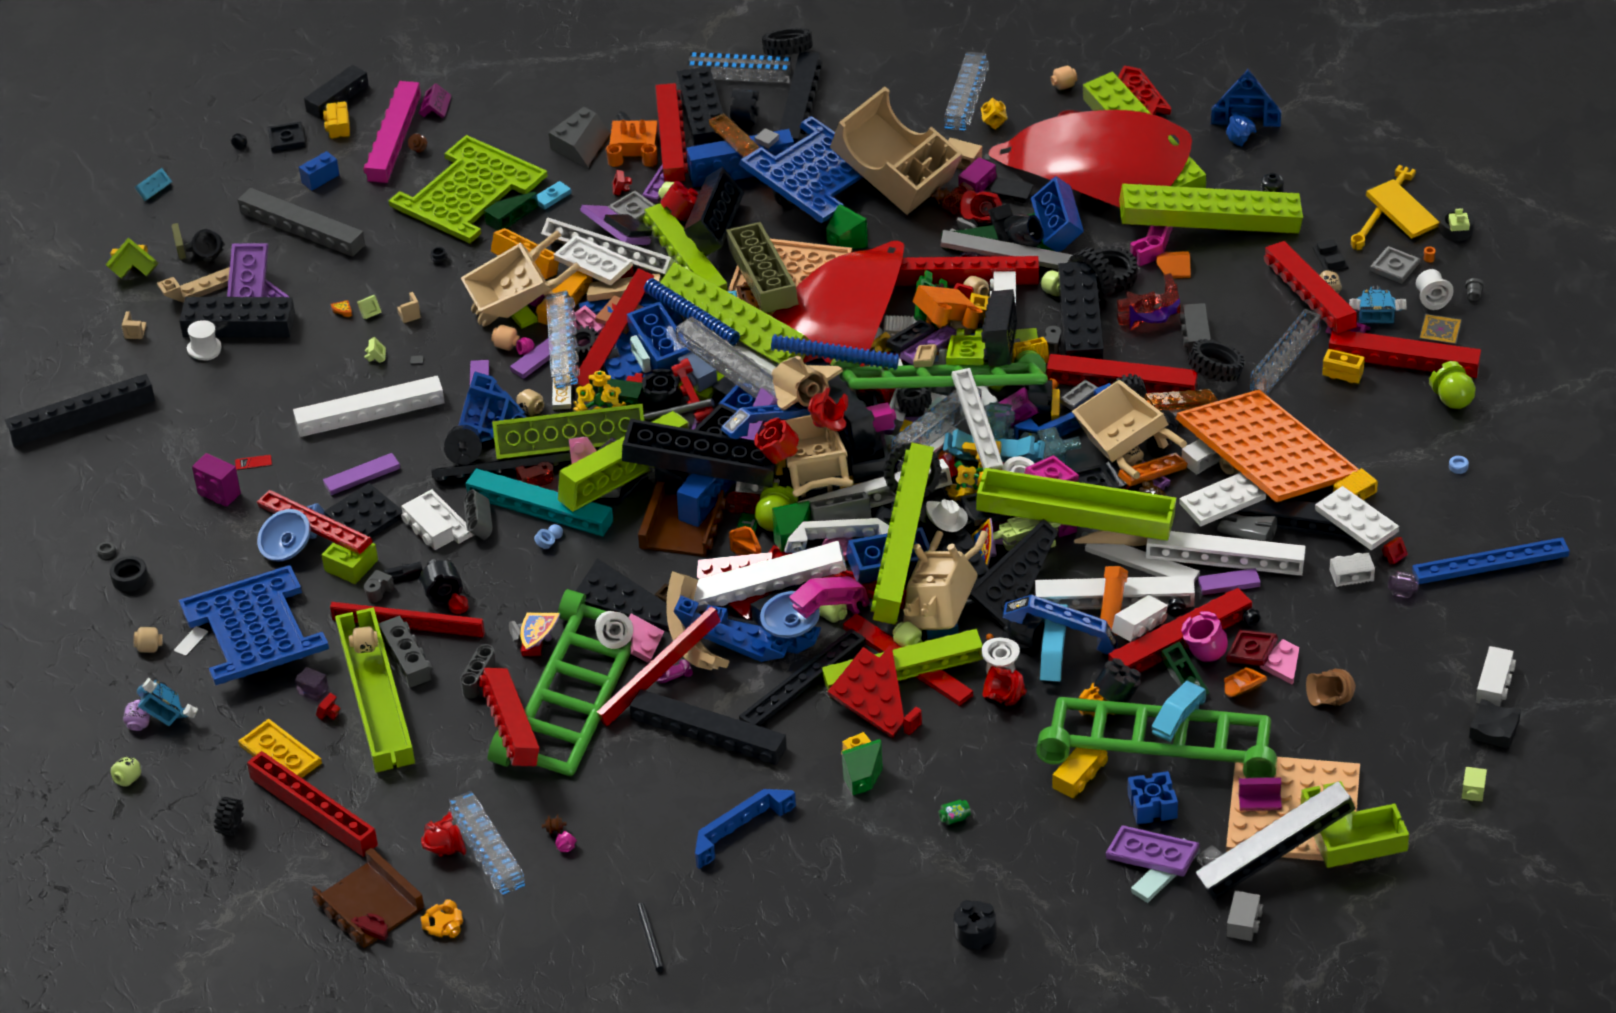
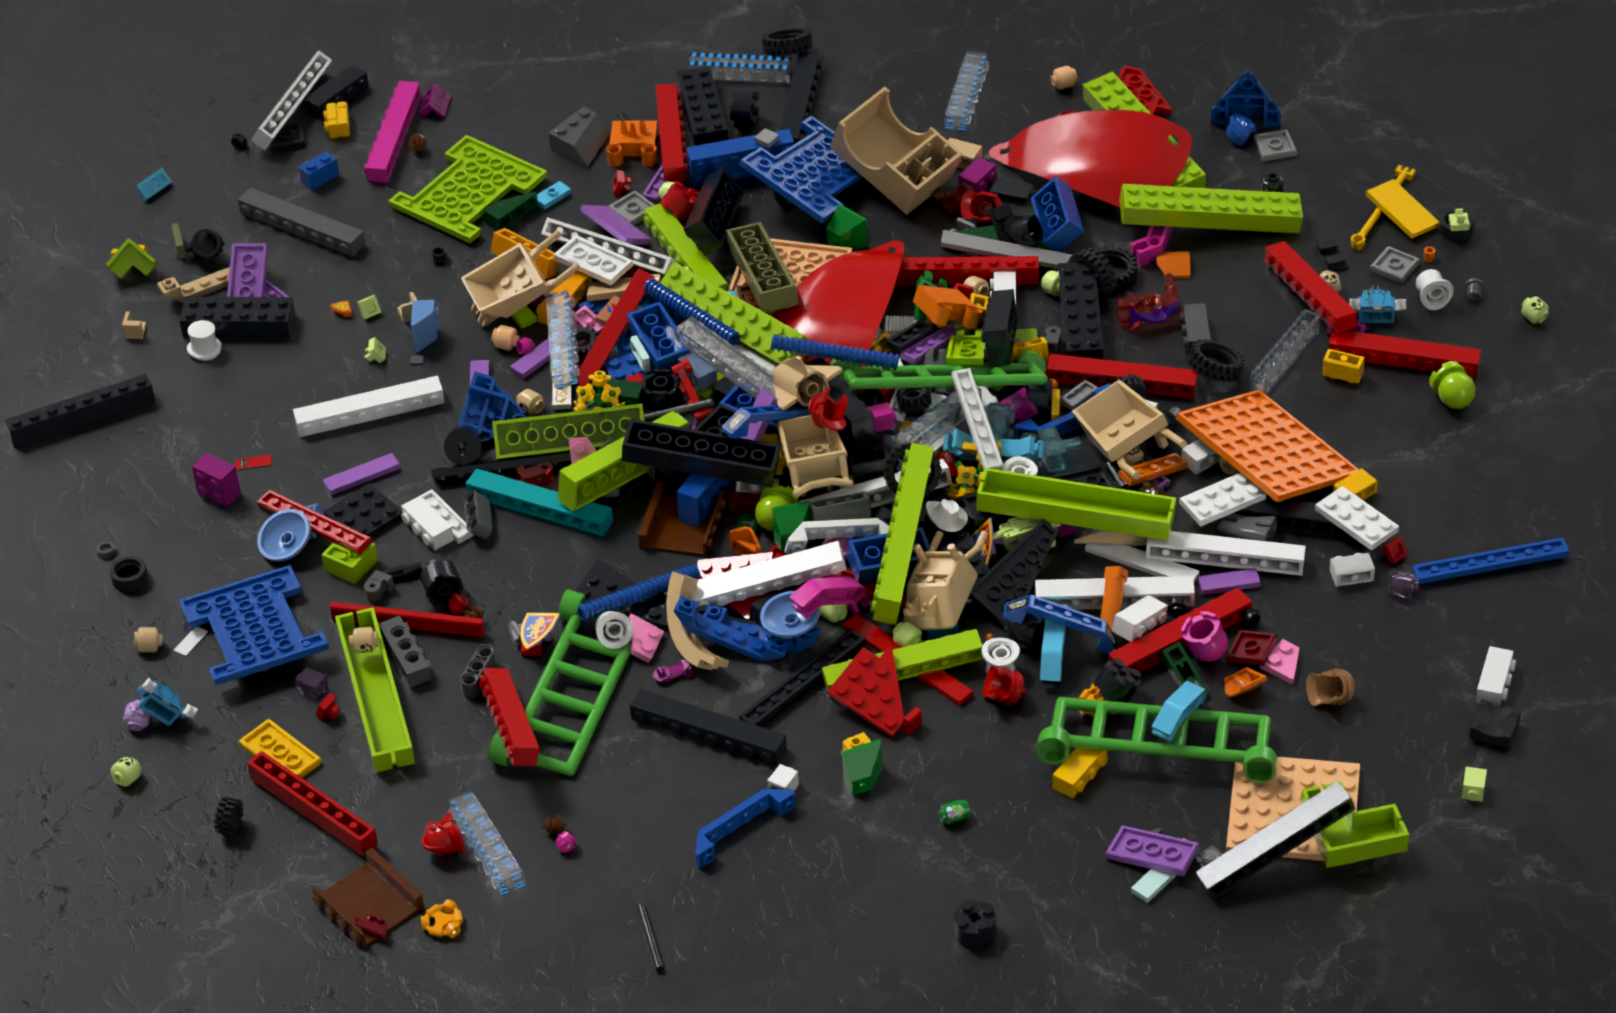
light blue plate [534,524,563,549] -> none
red tile [597,606,720,726] -> none
black tile [604,214,653,237] -> none
clear orange plate [709,113,760,157] -> none
red brick [754,418,799,464] -> none
tan tile [913,344,937,368] -> none
yellow brick [981,98,1007,130] -> none
dark pink tile [1024,455,1079,482] -> none
blue brick [1128,771,1178,825] -> none
clear orange plate [1144,389,1218,410] -> none
light grey brick [1227,891,1263,941] -> none
magenta panel [1238,778,1282,811] -> none
tile [1419,314,1462,346] -> none
light blue tile [1449,456,1469,474] -> none
none -> white brick [251,50,332,150]
none -> medium blue slope [411,300,441,352]
none -> reddish brown wheel [464,606,484,619]
none -> blue piece [578,564,700,622]
none -> white brick [767,764,799,791]
none -> light grey tile [1253,130,1297,161]
none -> yellowish green head [1521,296,1549,324]

